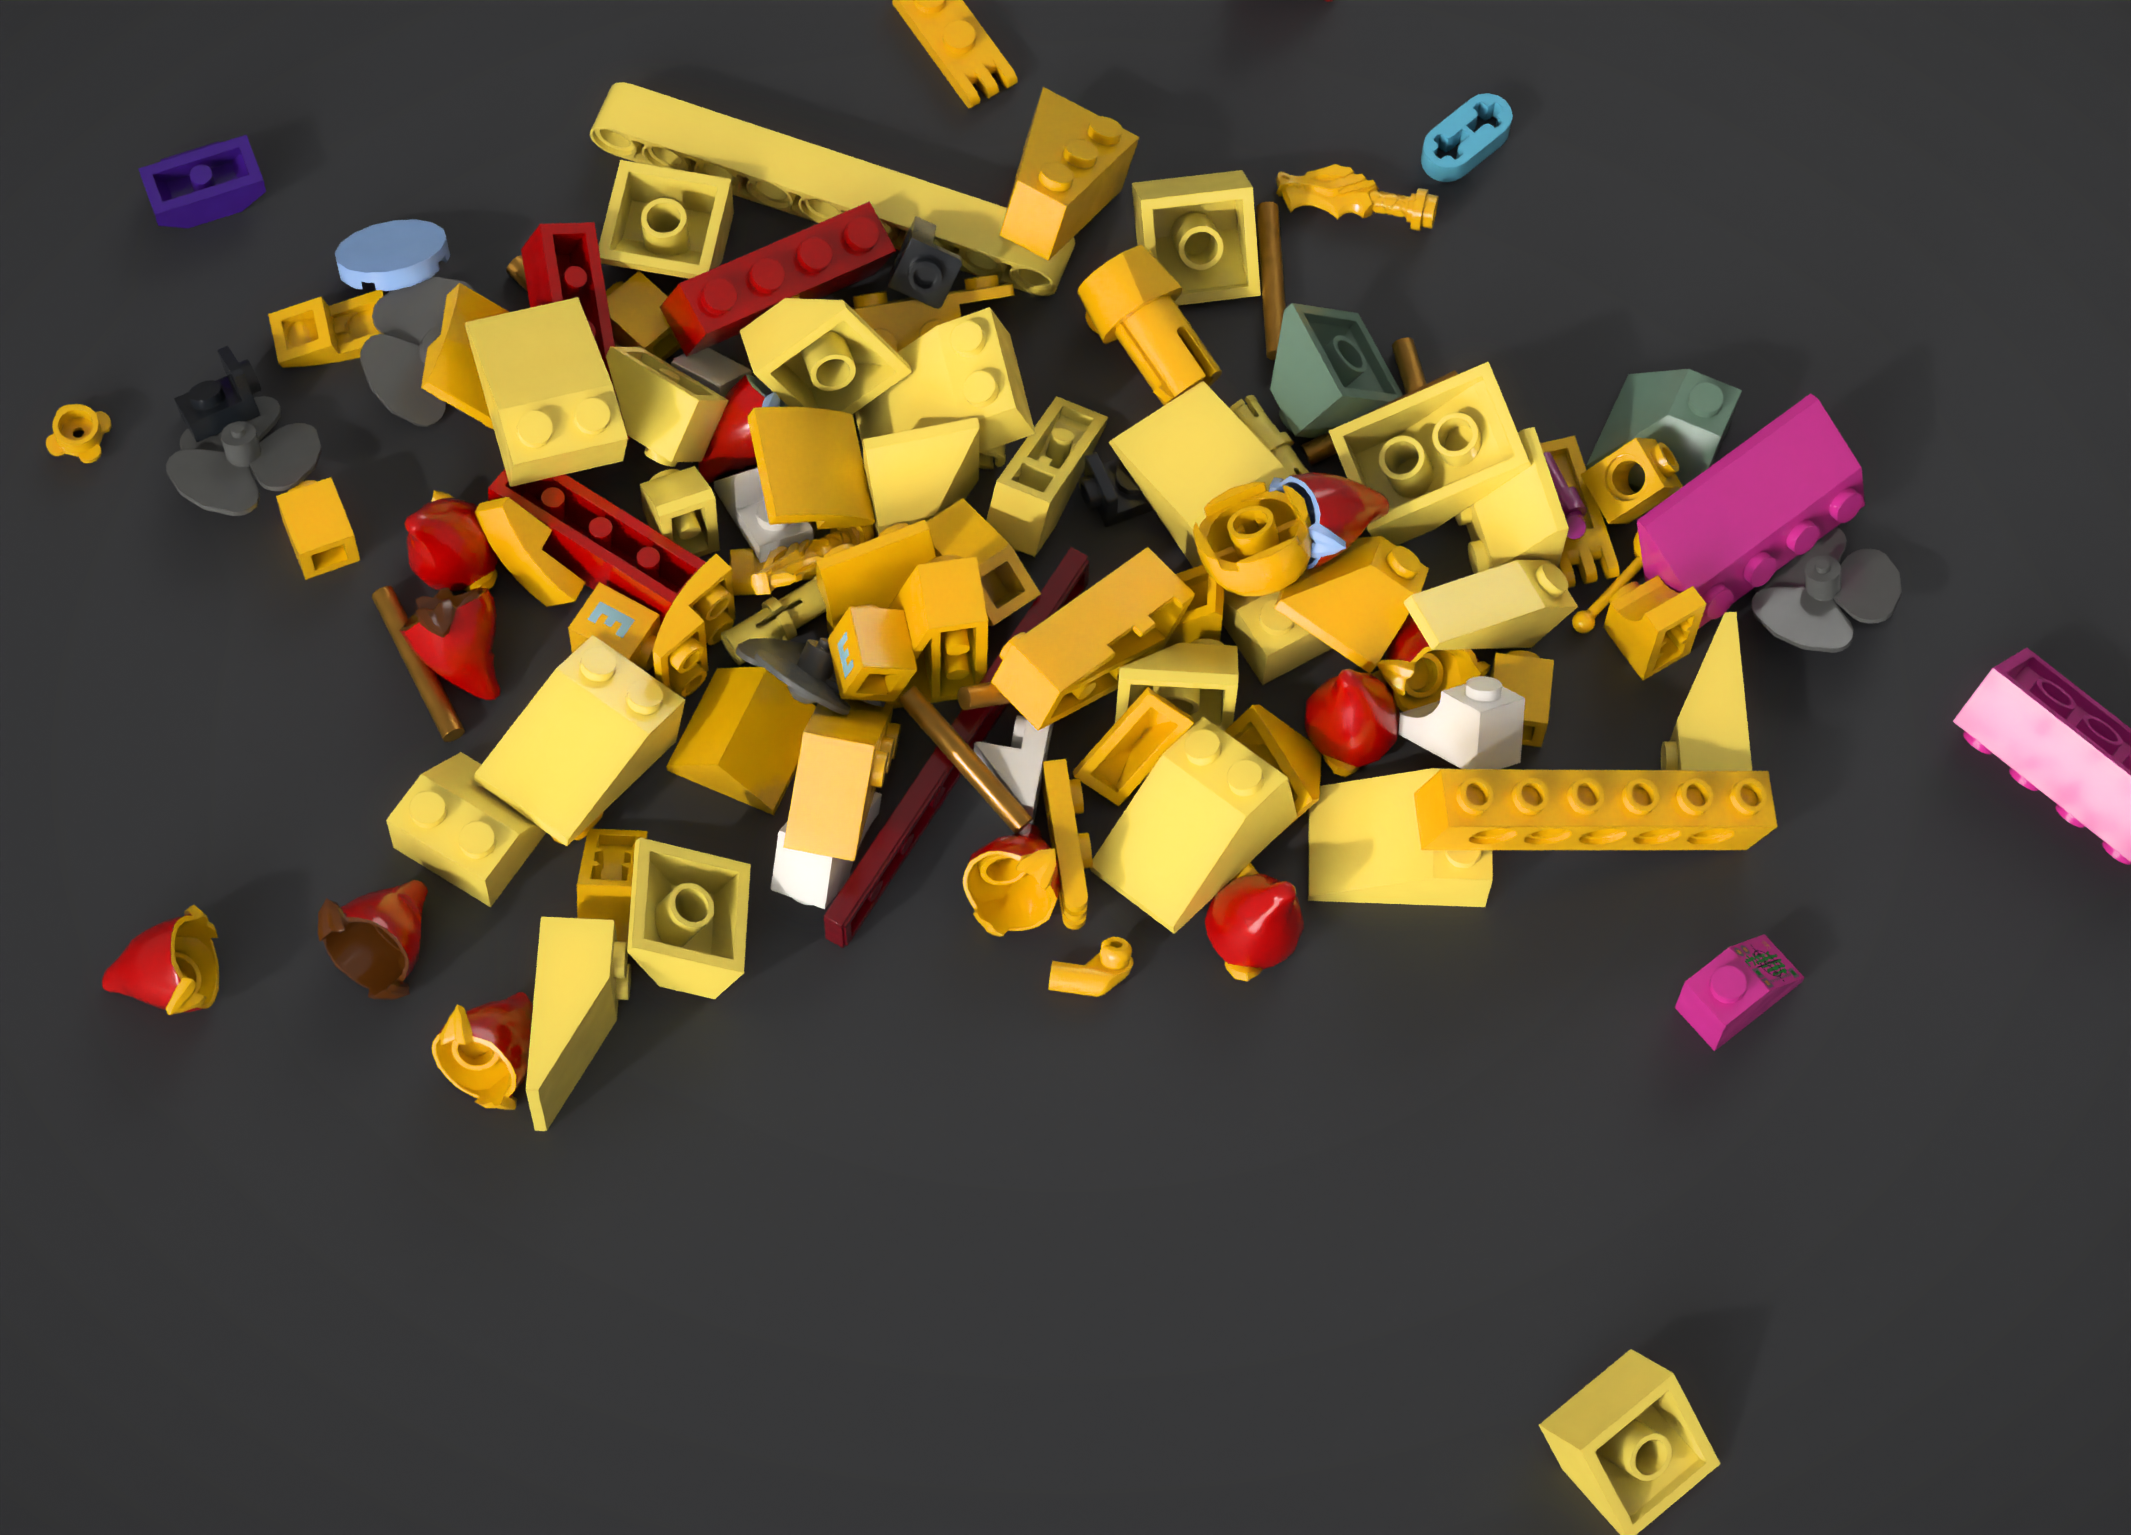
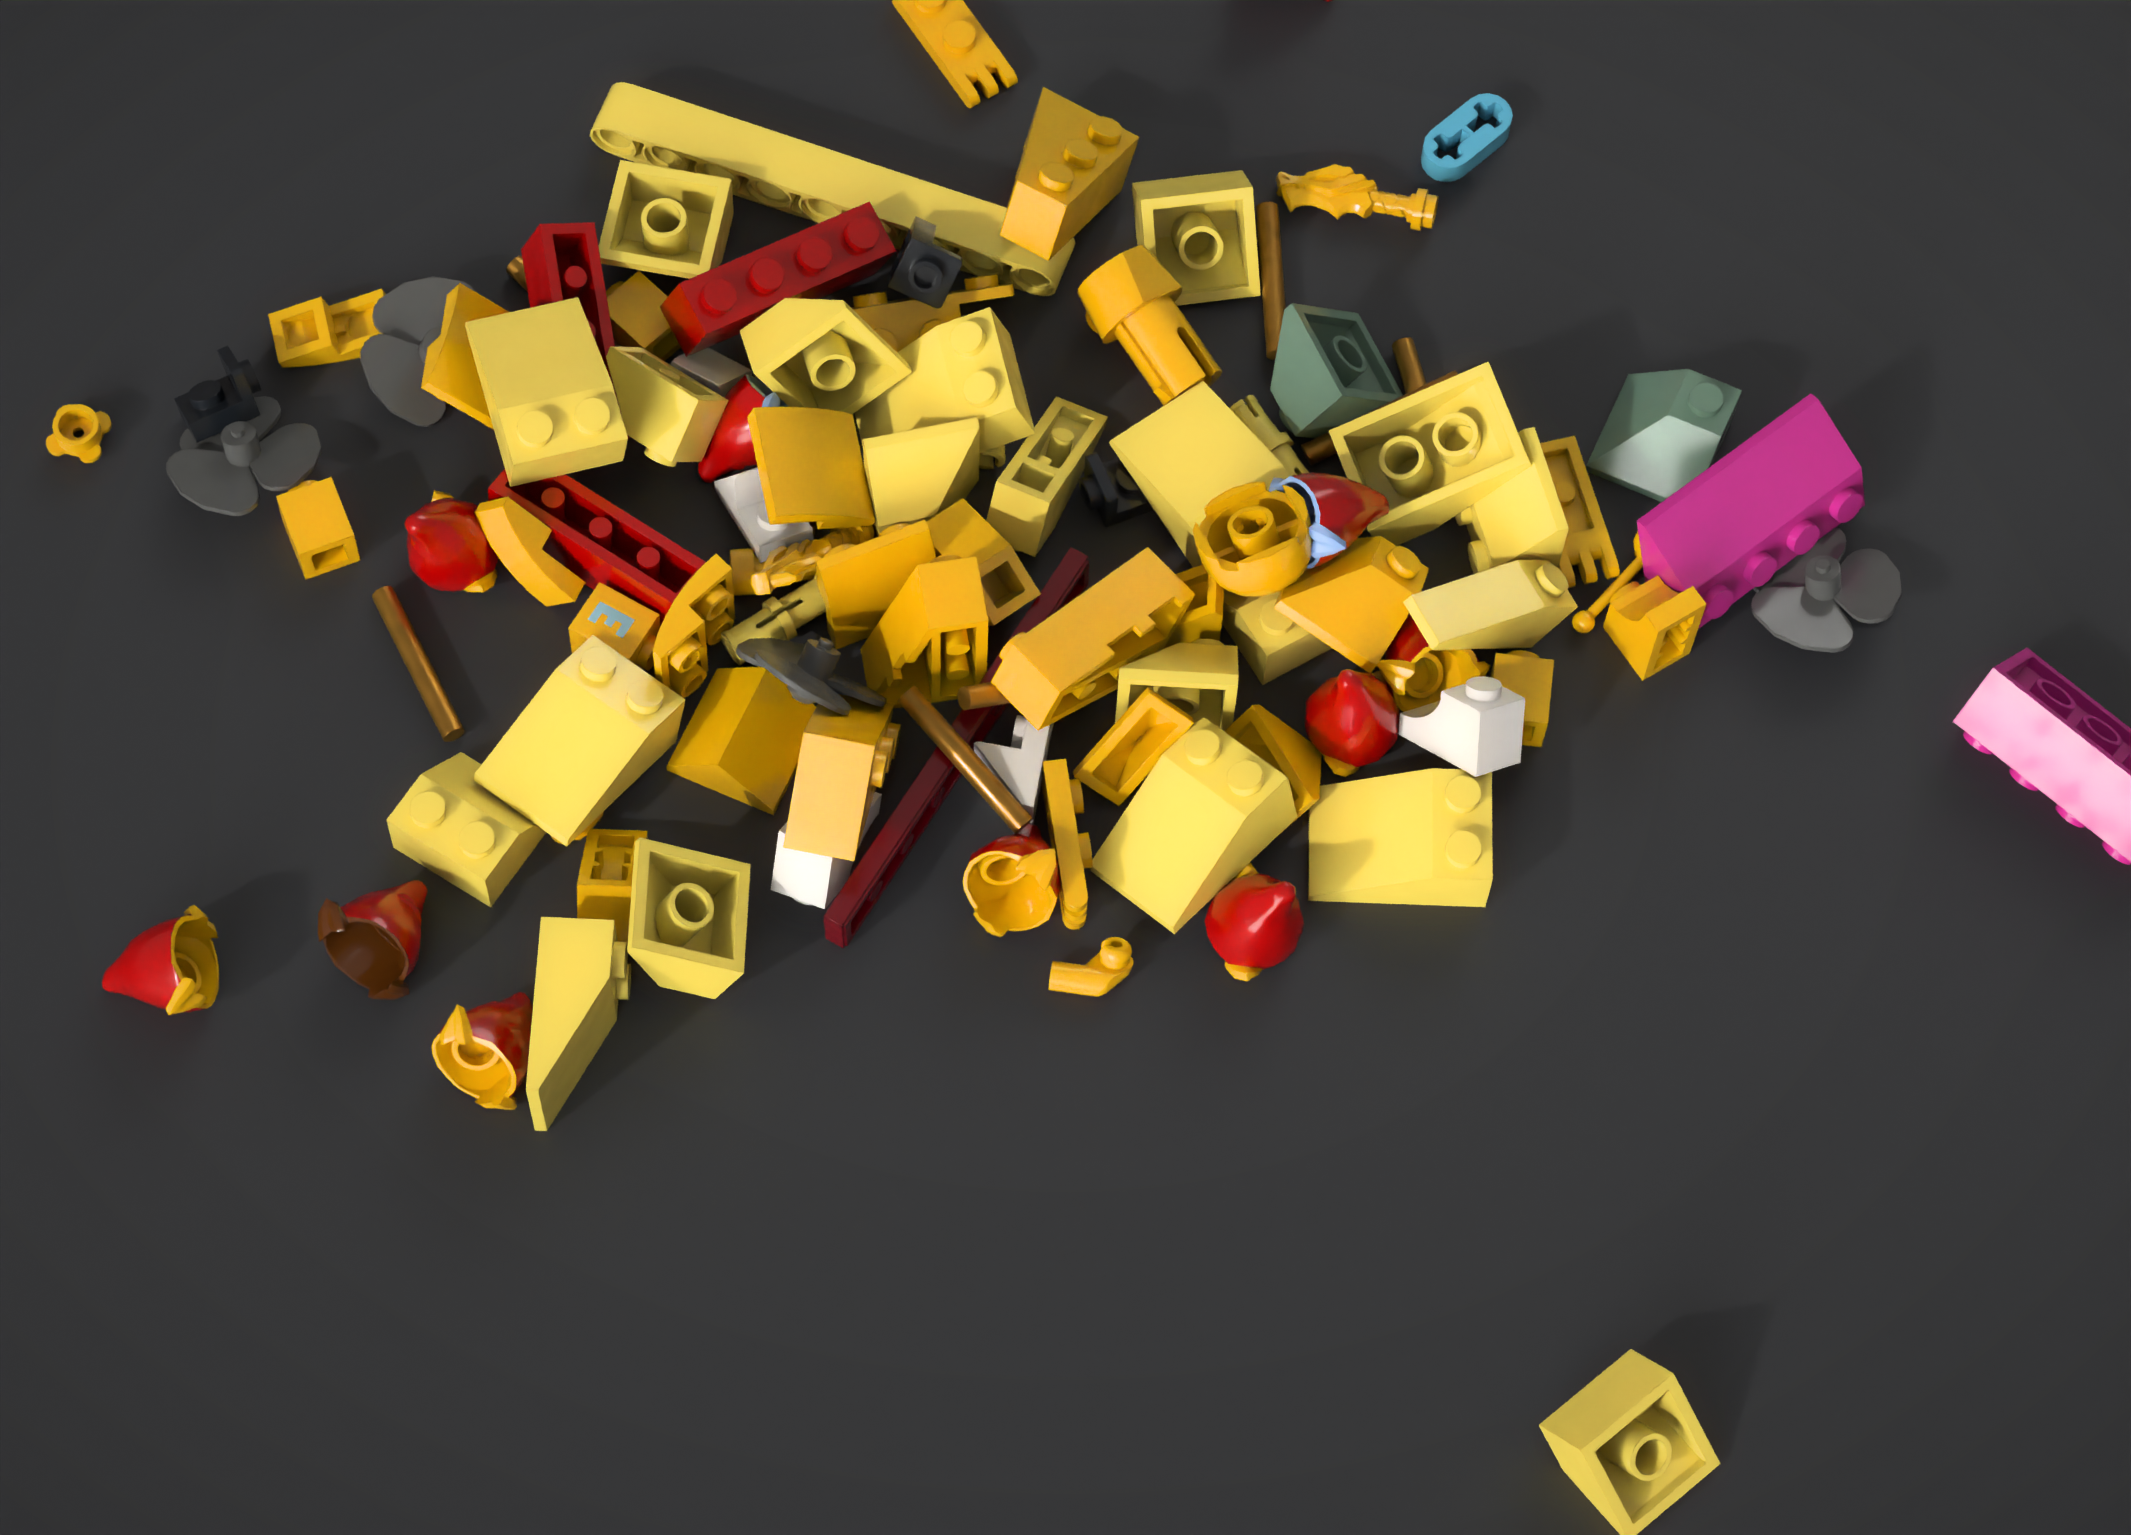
dark purple slope [138,134,266,229] -> none
light blue tile [335,219,450,291] -> none
red hat [400,588,501,700] -> none
light yellow slope [640,466,720,557] -> none
yellow brick [828,605,918,702] -> none
yellow brick [1414,769,1778,850] -> none
magenta piece [1544,452,1587,539] -> none
yellow brick [1580,438,1683,524] -> none
light yellow slope [1661,612,1752,771] -> none
dark pink slope [1675,934,1805,1051] -> none

